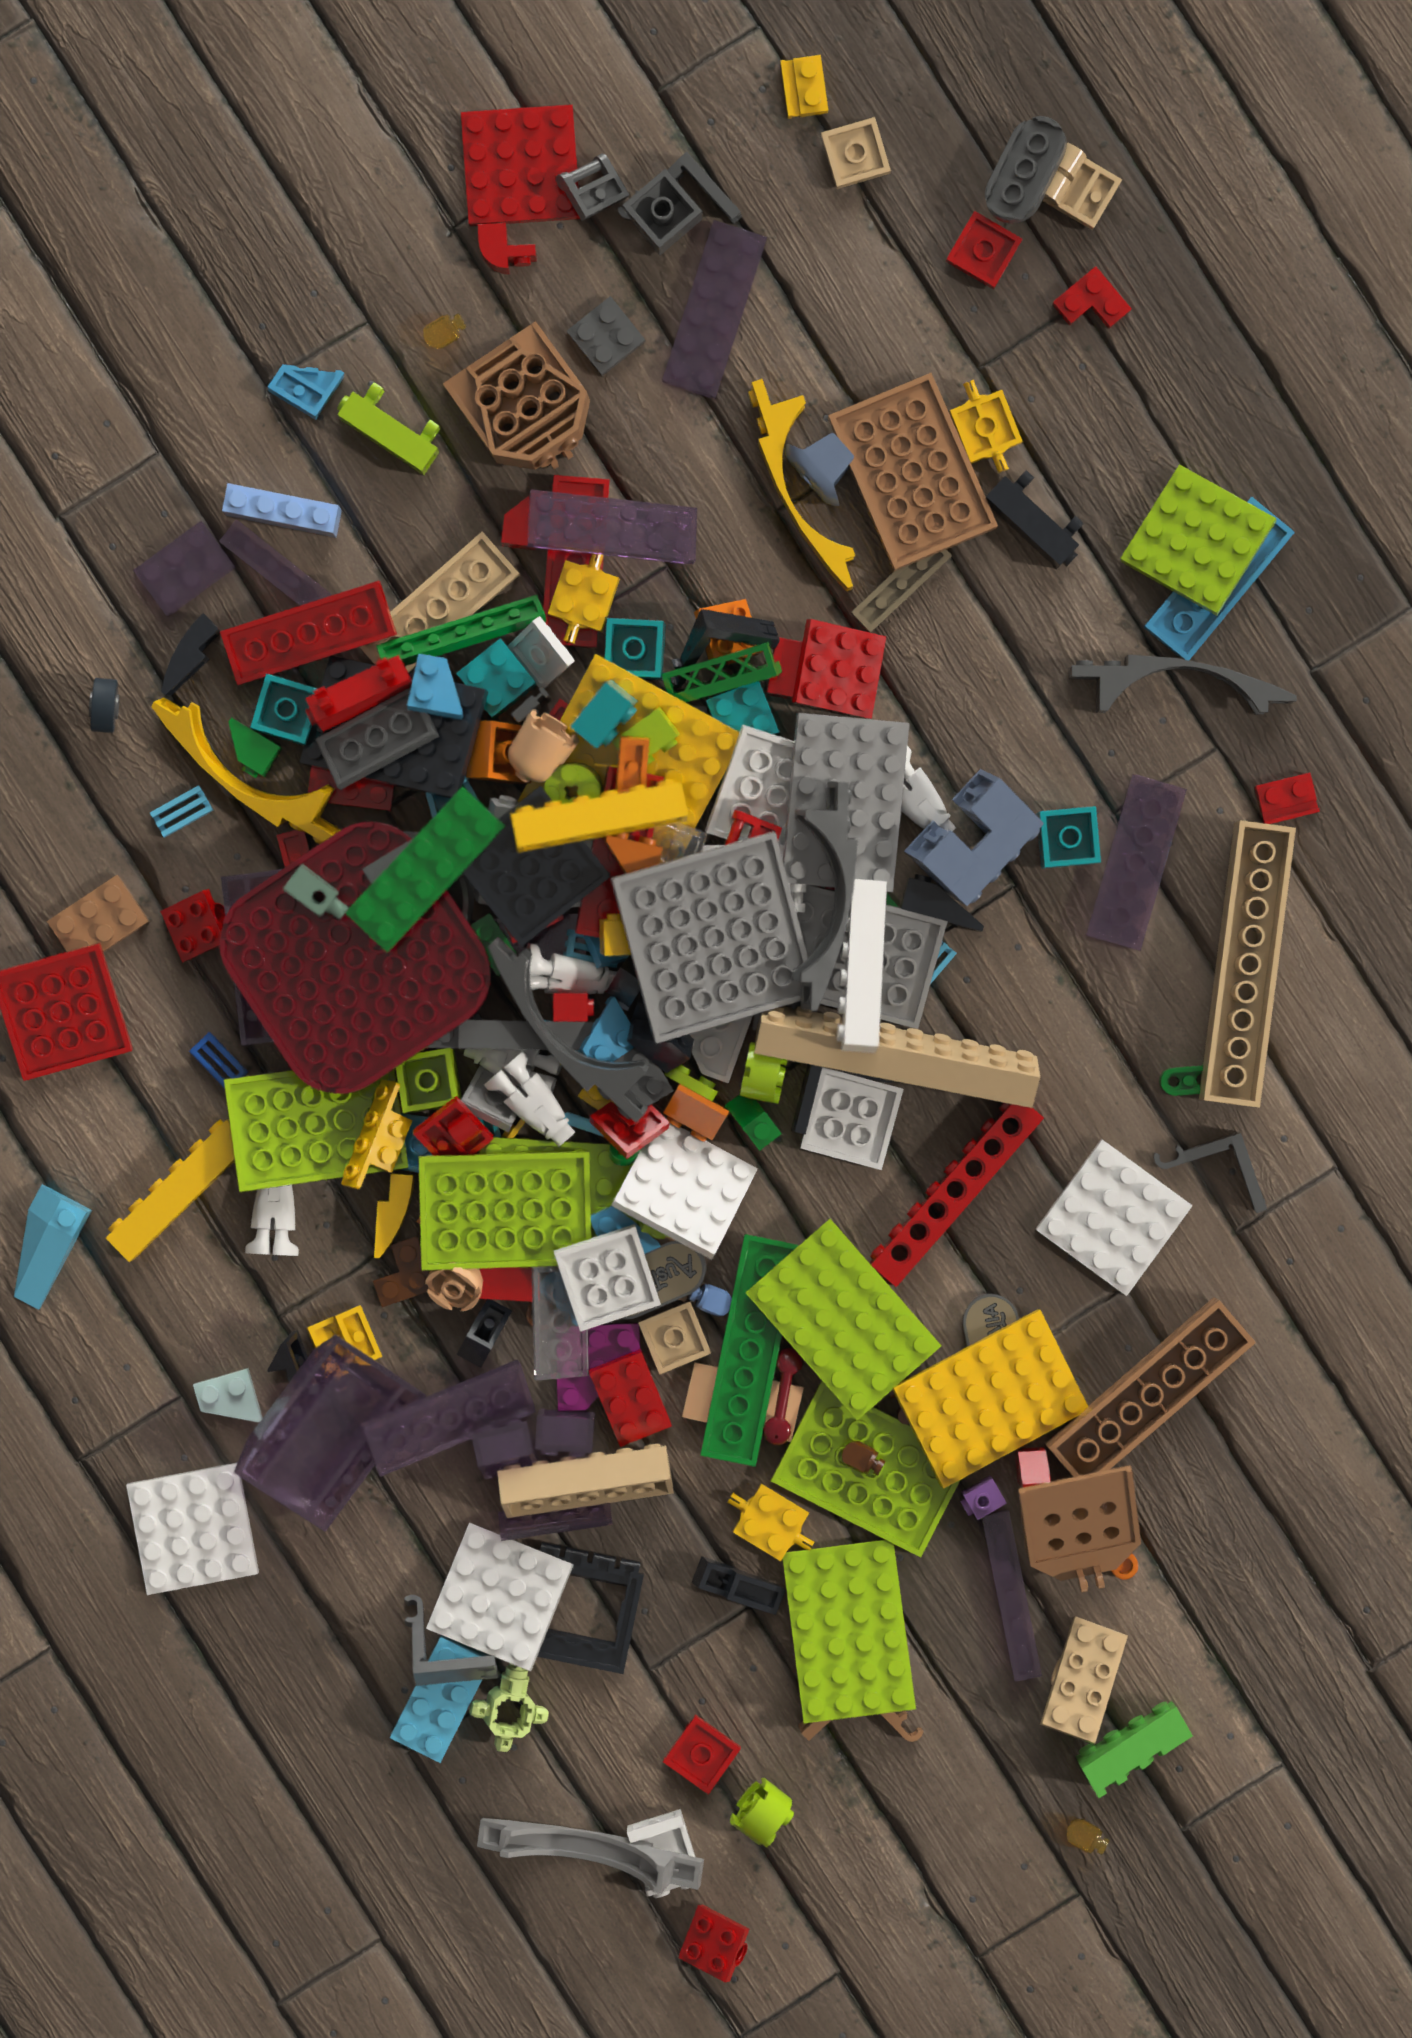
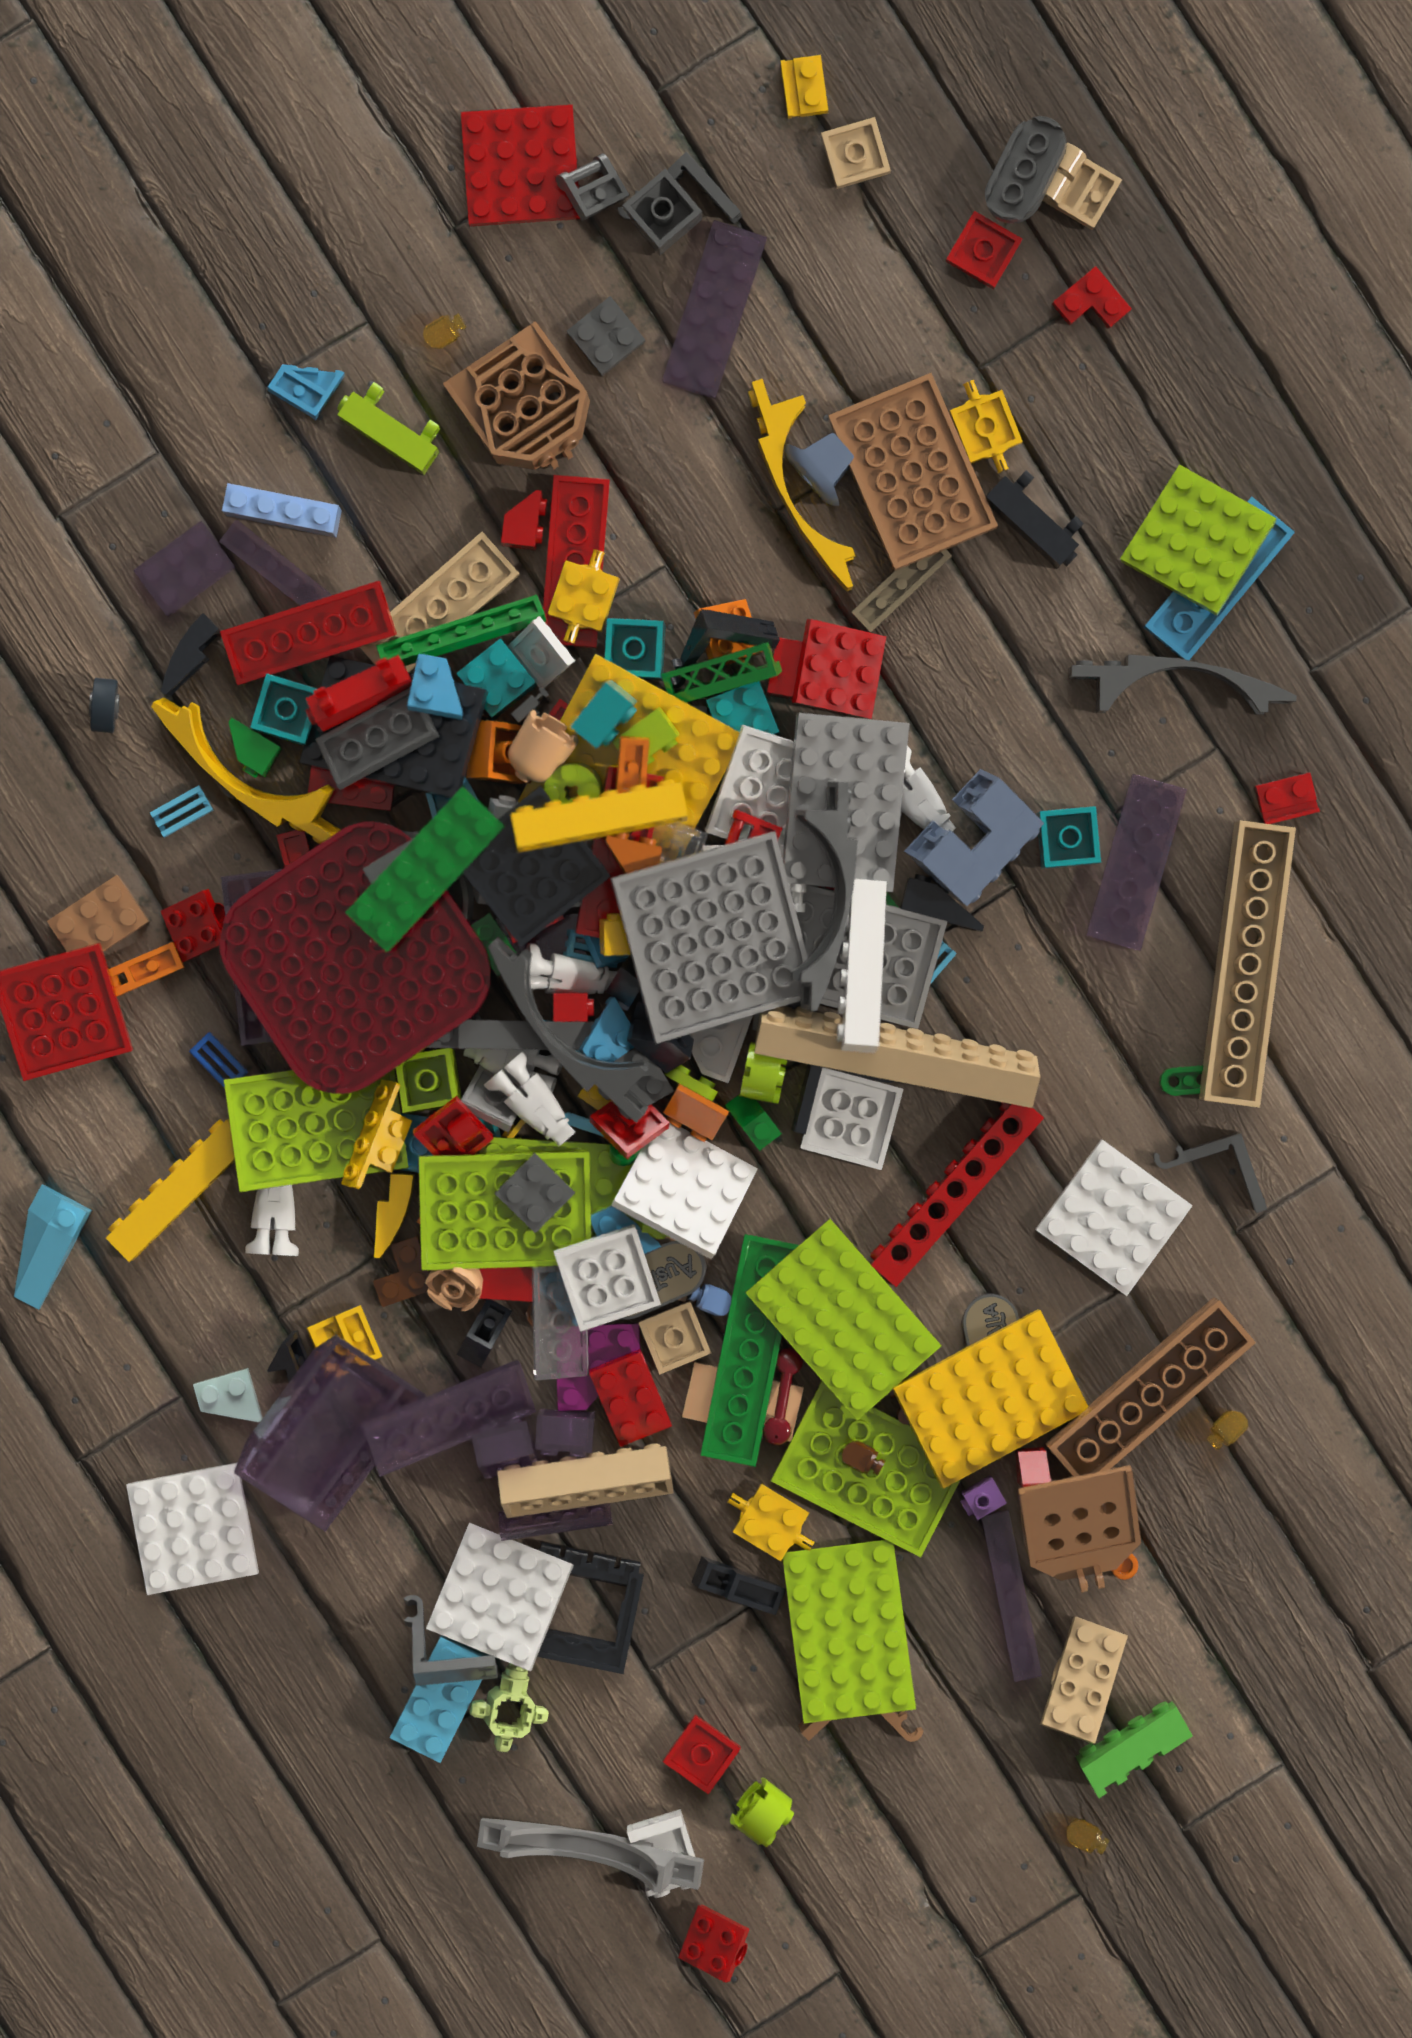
sand green torso [283,863,349,921] -> none
red brick [478,223,537,274] -> none
clear purple plate [527,490,697,564] -> none
none -> orange plate [109,942,185,997]
none -> dark grey plate [495,1152,575,1233]
none -> clear yellow arm [1207,1410,1248,1450]

